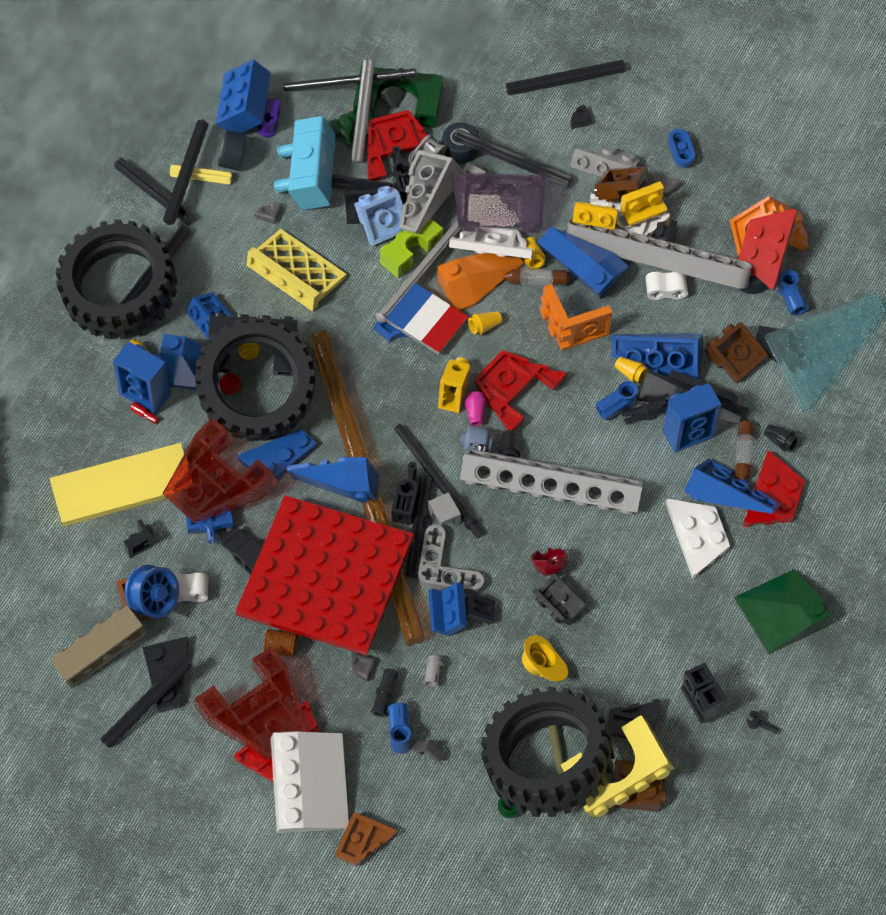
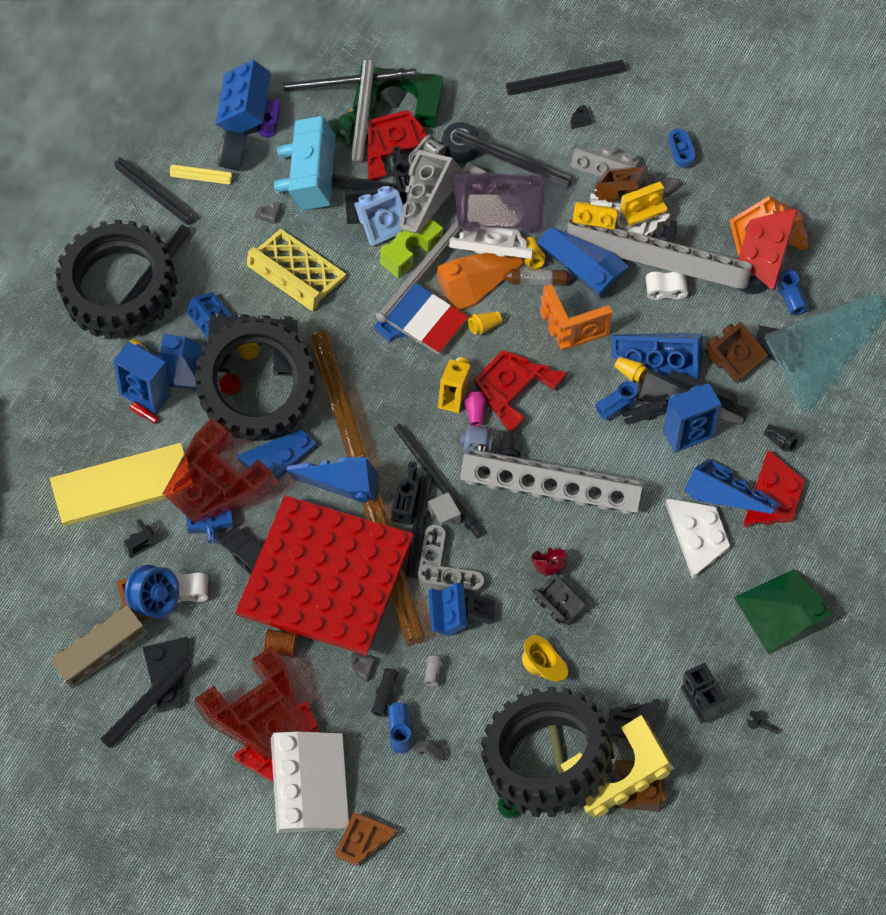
black axle [163,119,209,226] -> none
piece [734,419,754,480] -> none

